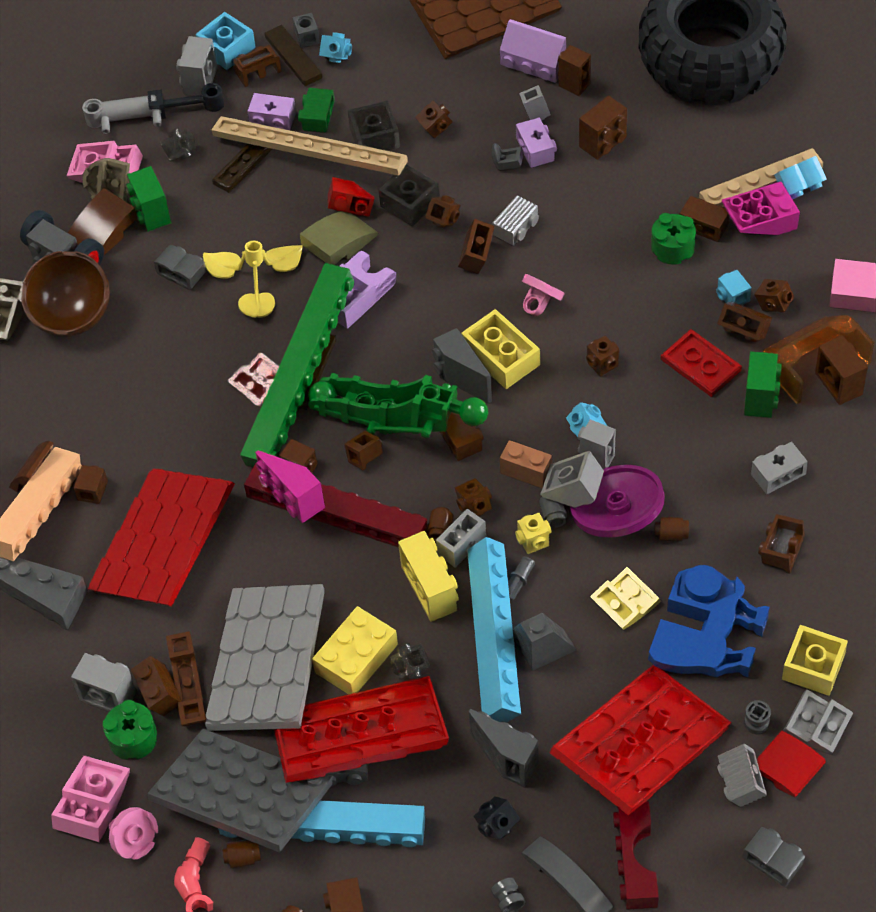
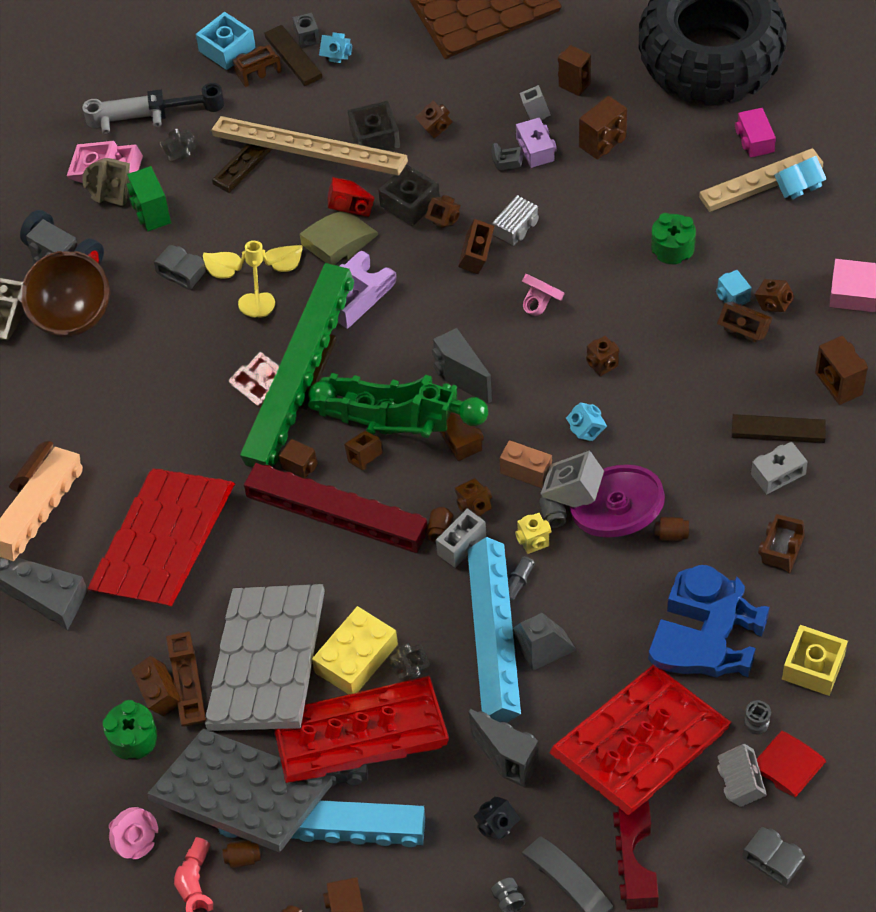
bright pink slope [51,756,130,842] -> none
reddish brown slope [68,188,137,255] -> none
light grey brick [71,653,137,712] -> none
reddish brown brick [74,465,108,504] -> none
light grey brick [176,36,218,96] -> none
lavender brick [248,93,296,131] -> none
dark pink slope [255,450,325,523] -> none
green brick [298,88,335,133] -> none
light yellow brick [398,531,459,622] -> none
light yellow brick [461,309,540,389] -> none
lavender slope [500,19,566,83] -> none
light grey brick [578,419,616,469] -> none
light yellow slope [590,567,661,630] -> none
red tile [661,329,742,397] -> none
reddish brown brick [679,196,730,242] -> none
dark pink slope [722,181,800,235] -> none
green brick [744,351,782,418] -> none
clear orange windscreen [763,315,875,404] -> none
light grey slope [783,689,853,754] -> none
none -> dark brown tile [731,414,826,443]
none -> dark pink brick [735,108,776,157]

